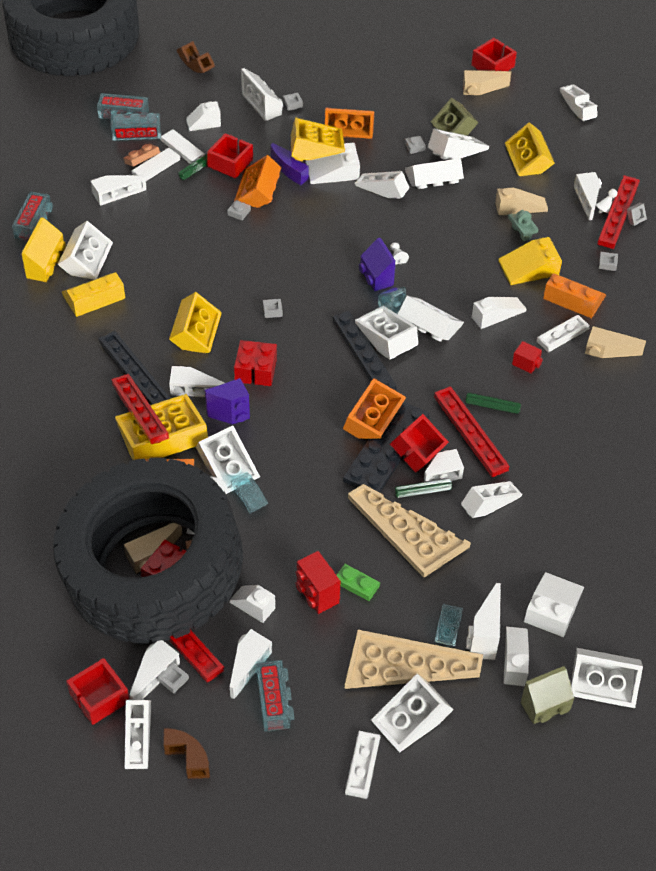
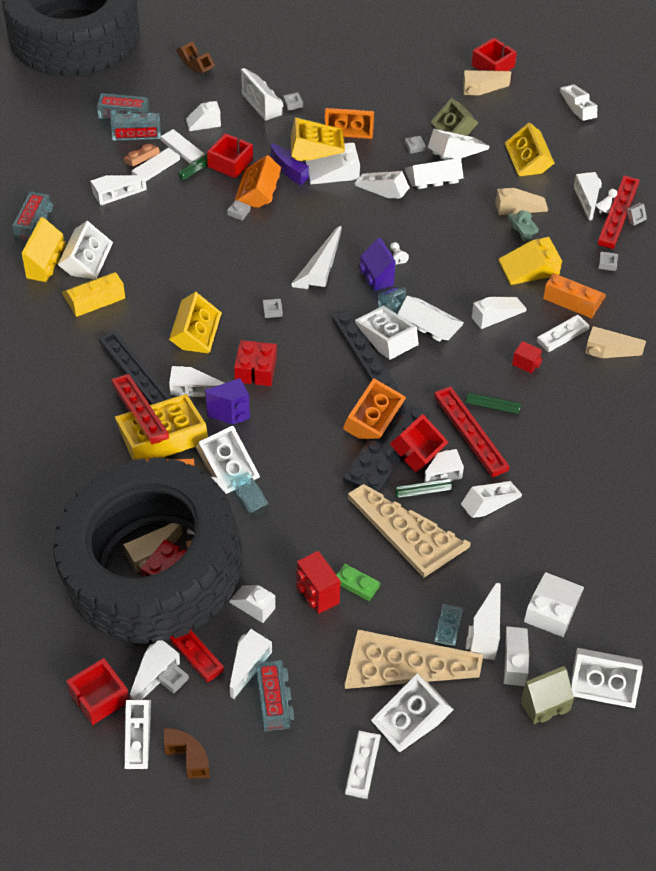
none -> white wedge [292,226,341,289]

